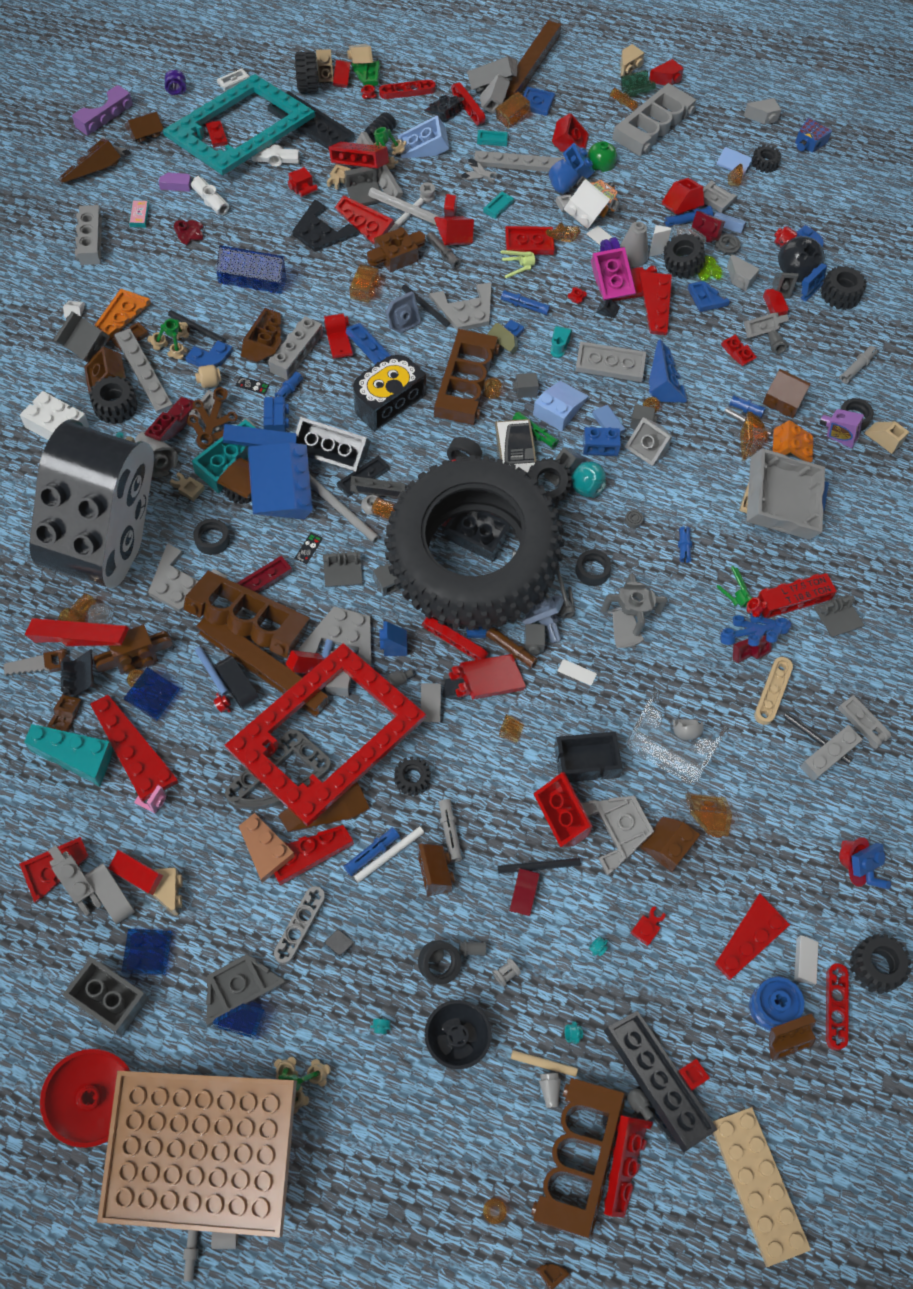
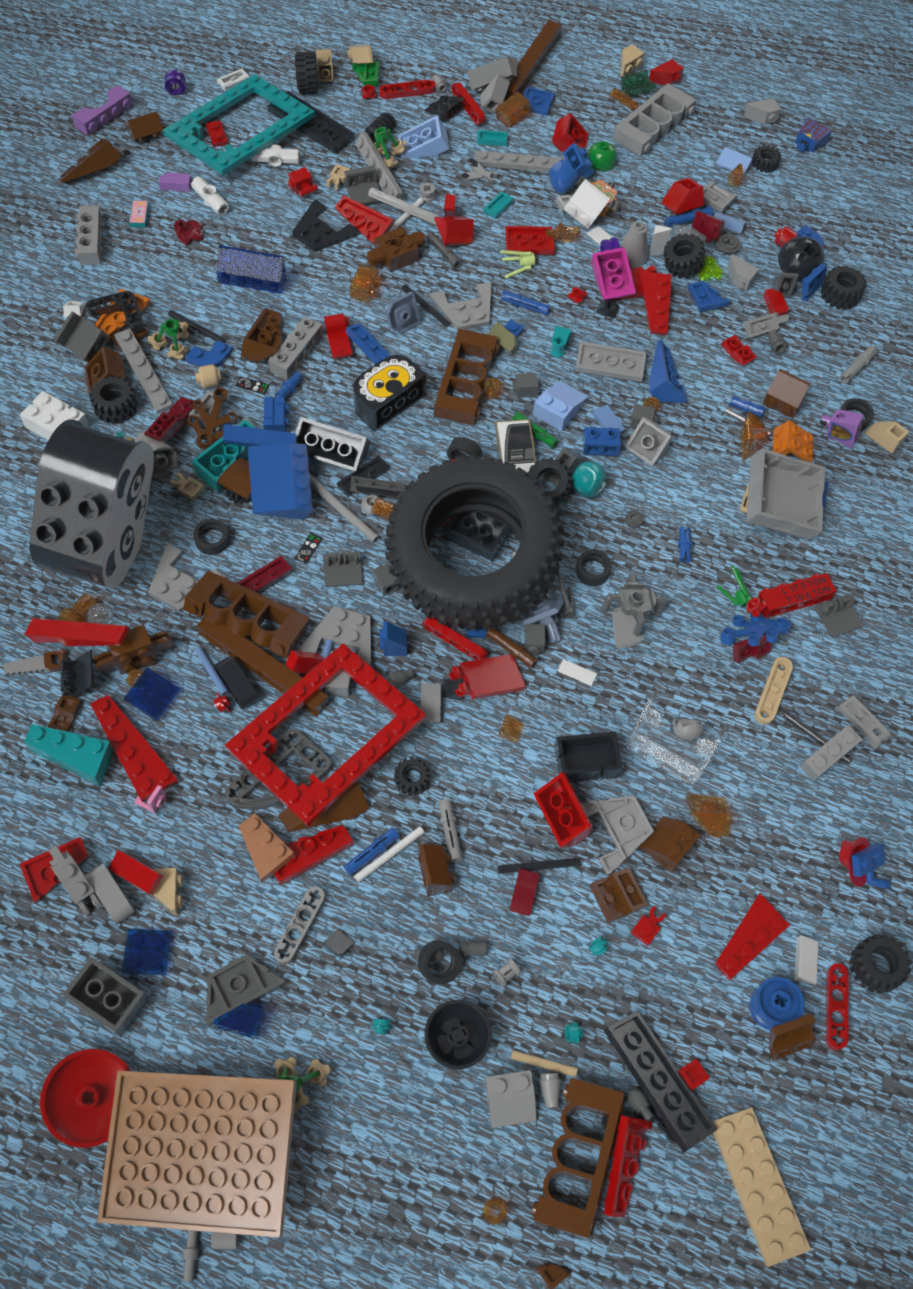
red brick [329,142,389,168] -> none
red slope [333,60,350,88] -> none
none -> black beam [86,291,144,332]
none -> light grey pin [432,74,447,92]
none -> light grey slope [484,1070,537,1128]
none -> reddish brown slope [589,868,648,923]

